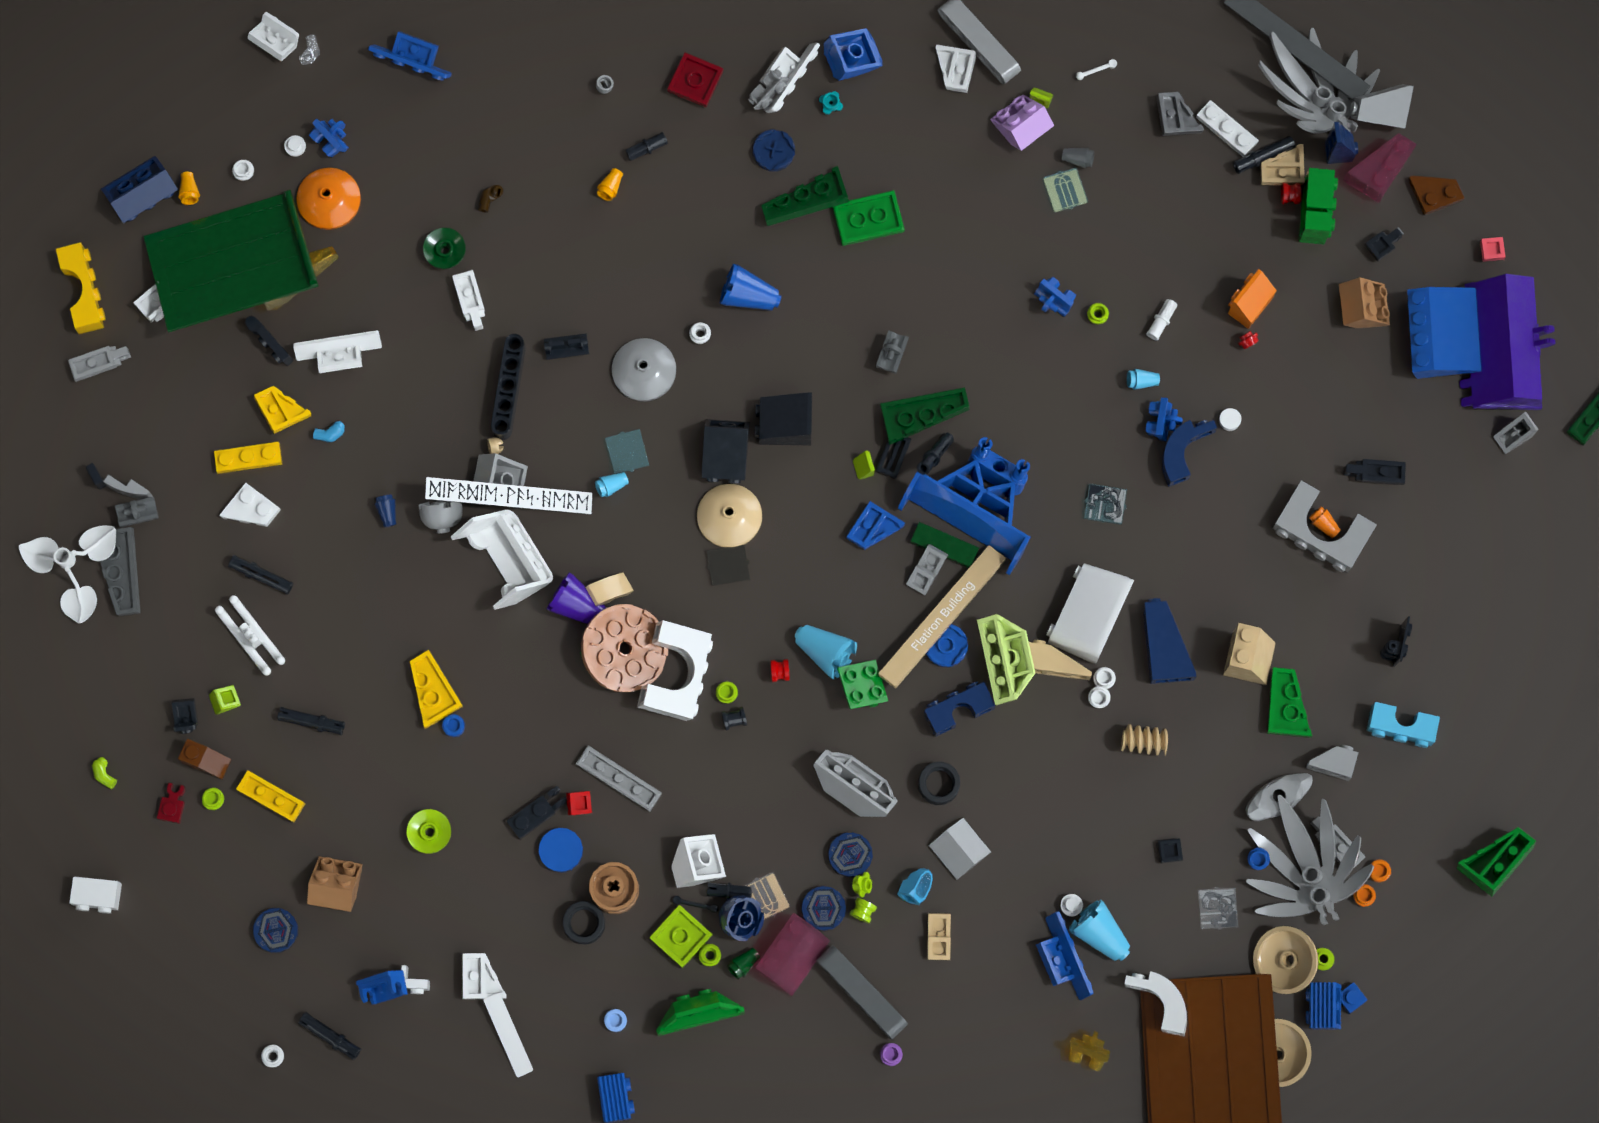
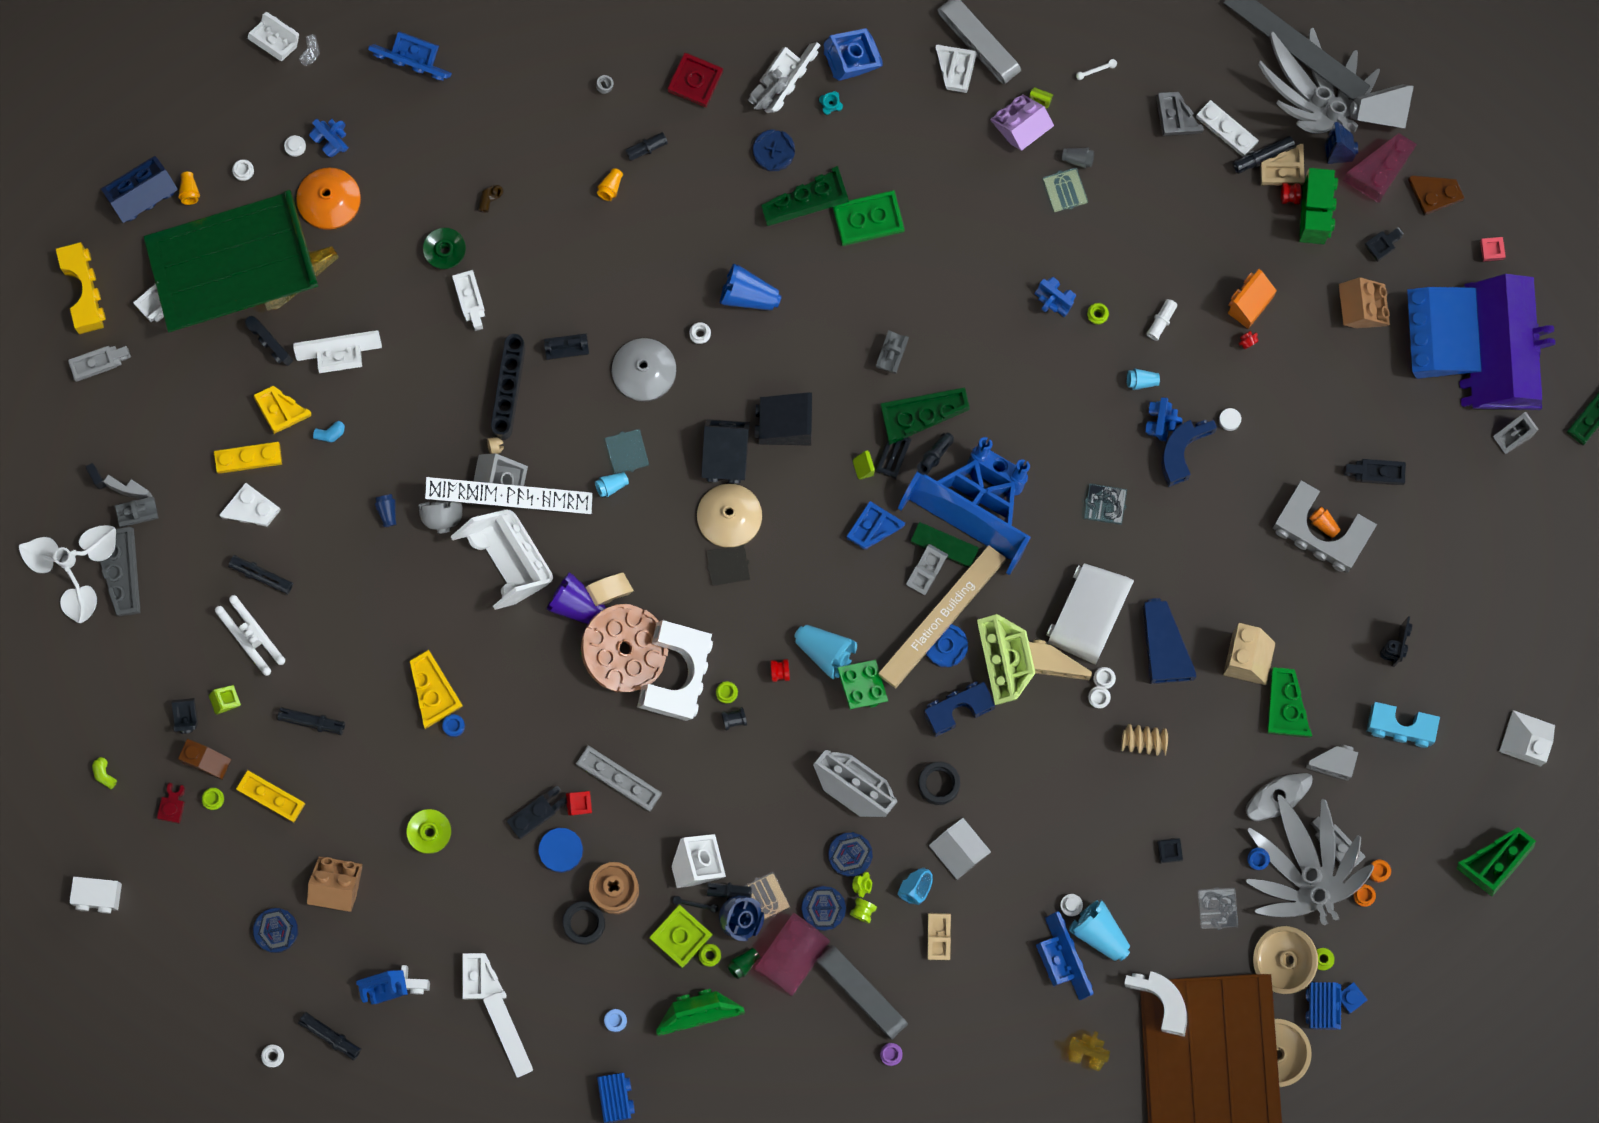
none -> white slope [1499,710,1555,767]

